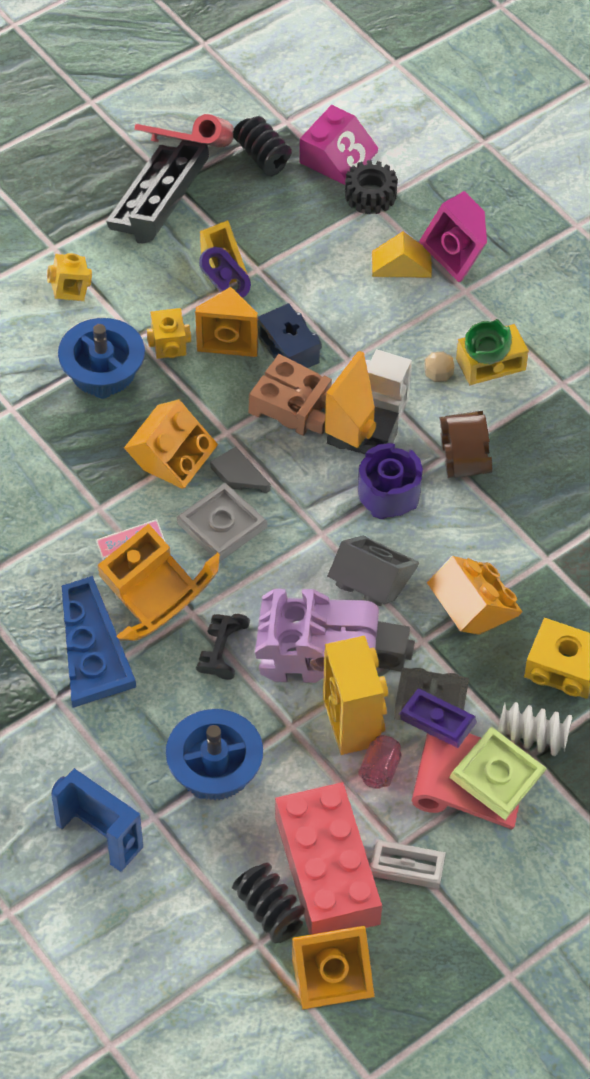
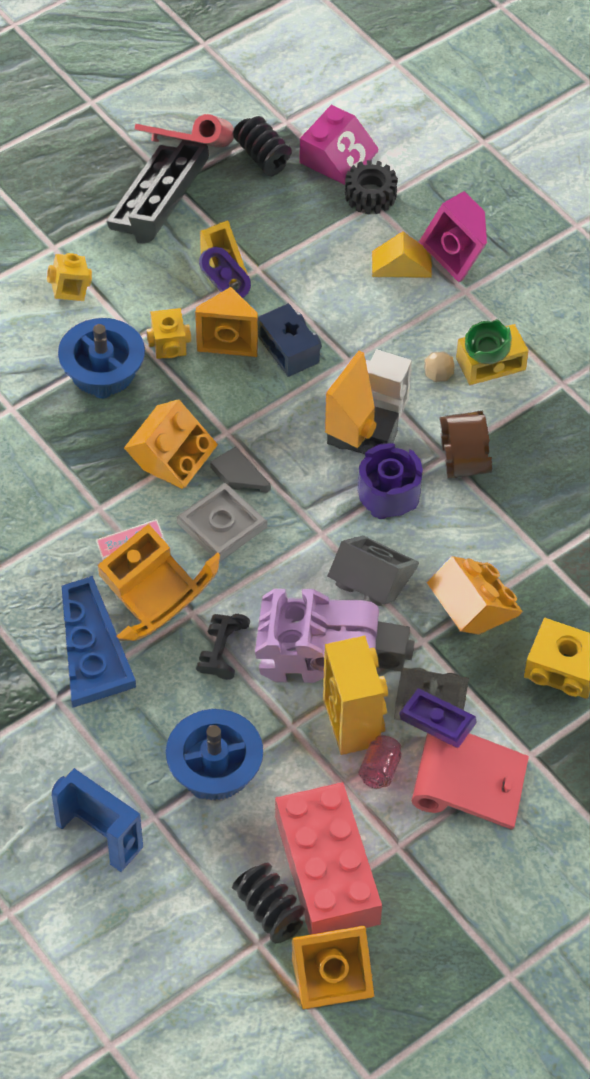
nougat hips [248,354,332,436] -> none
white tile [371,840,446,889] -> none
yellowish green plate [449,727,547,820] -> none
white piece [498,702,572,756] -> none

